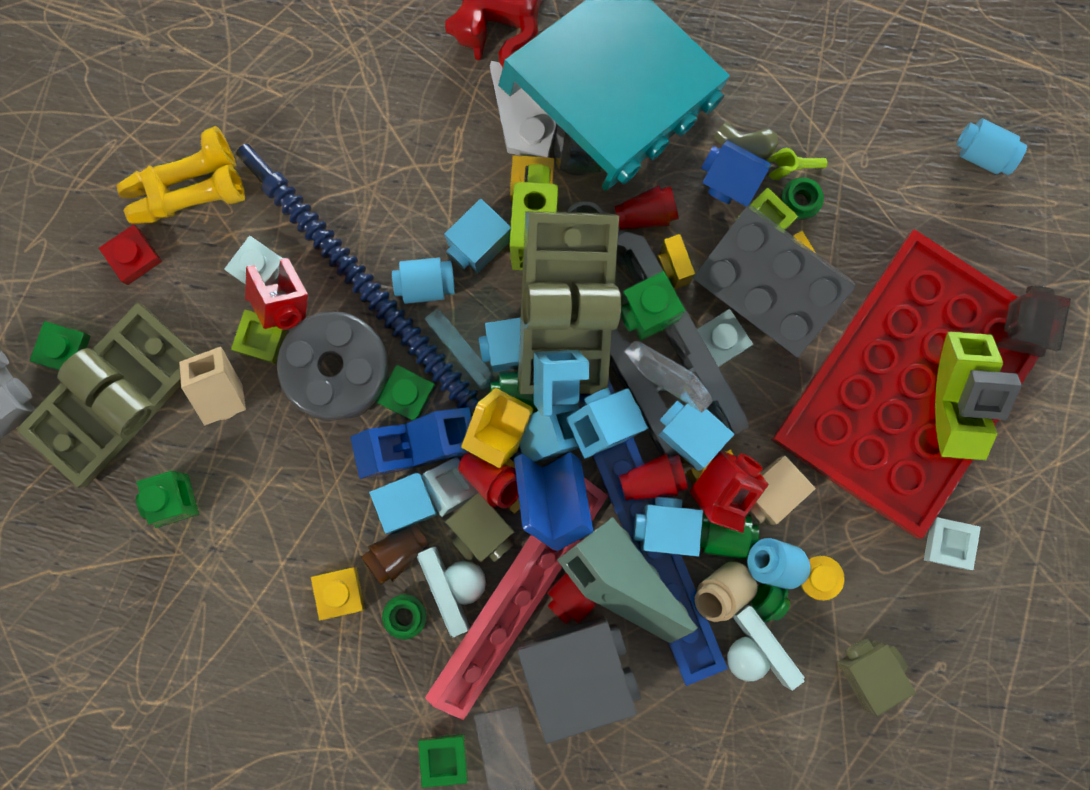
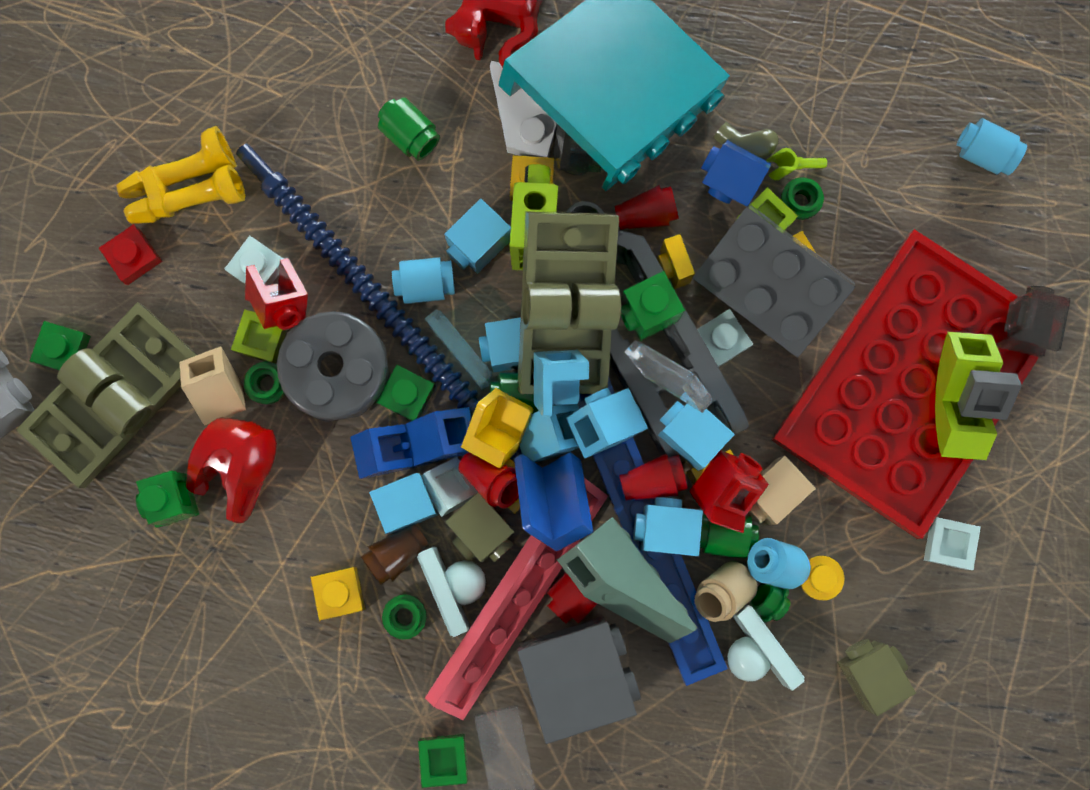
none -> red helmet [186,417,277,523]
none -> green plate [244,361,285,405]
none -> green brick [378,98,440,161]

